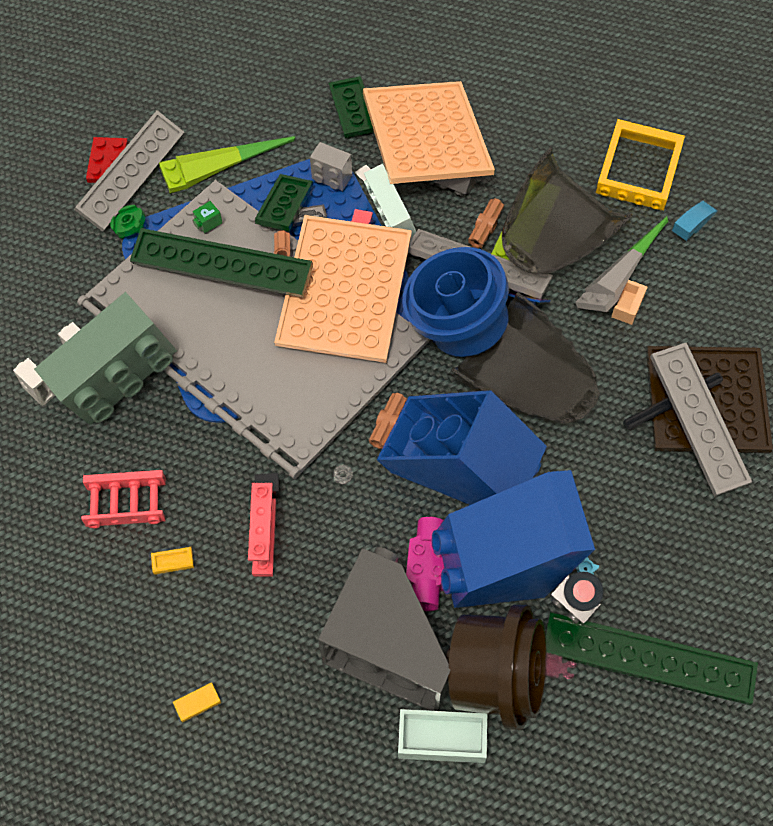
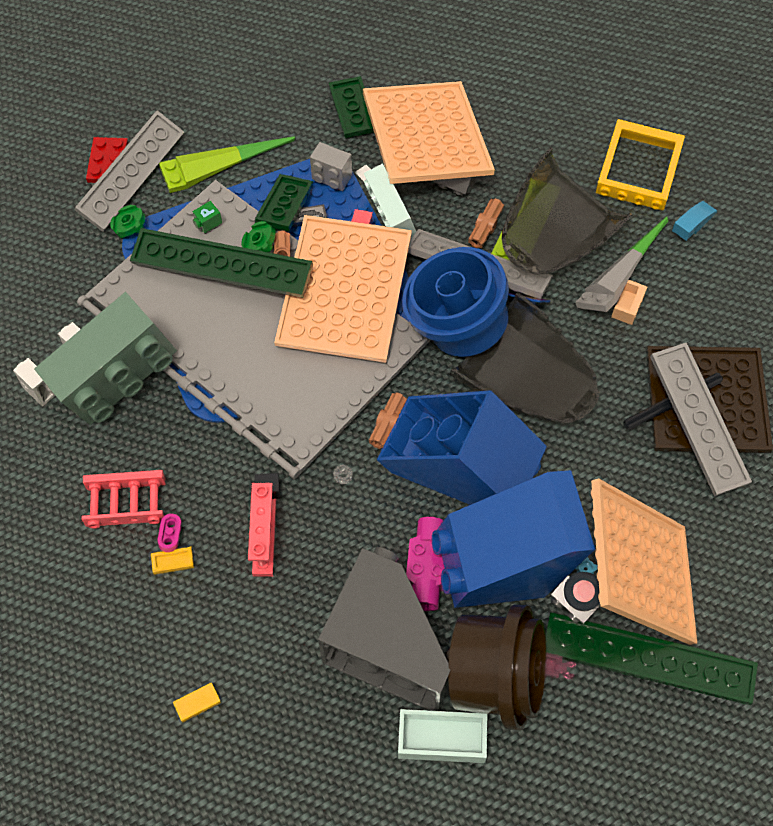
none -> dark pink plate [158,514,182,552]
none -> green plate [241,221,276,253]
none -> light nougat plate [591,478,697,645]

